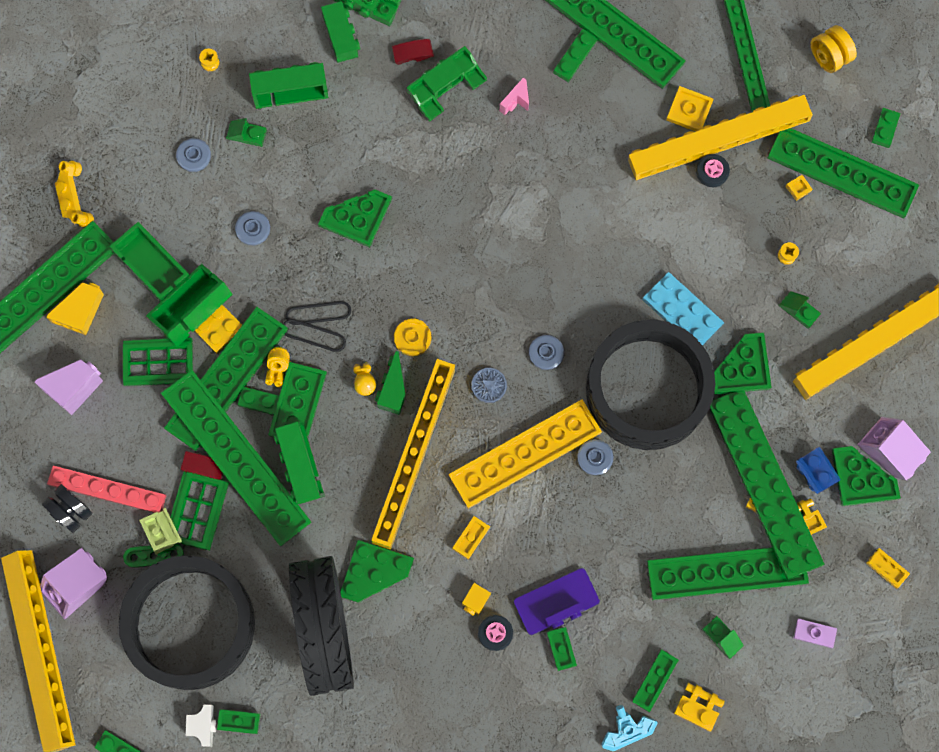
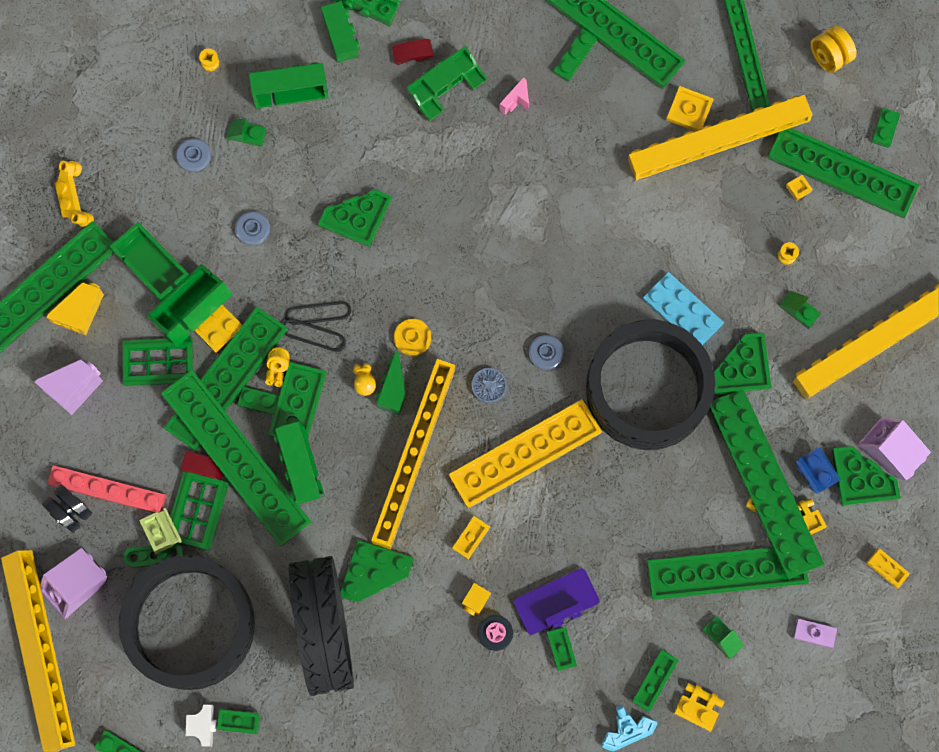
sand blue wheel [577,439,614,476] -> none
black wheel [696,154,730,188] -> none

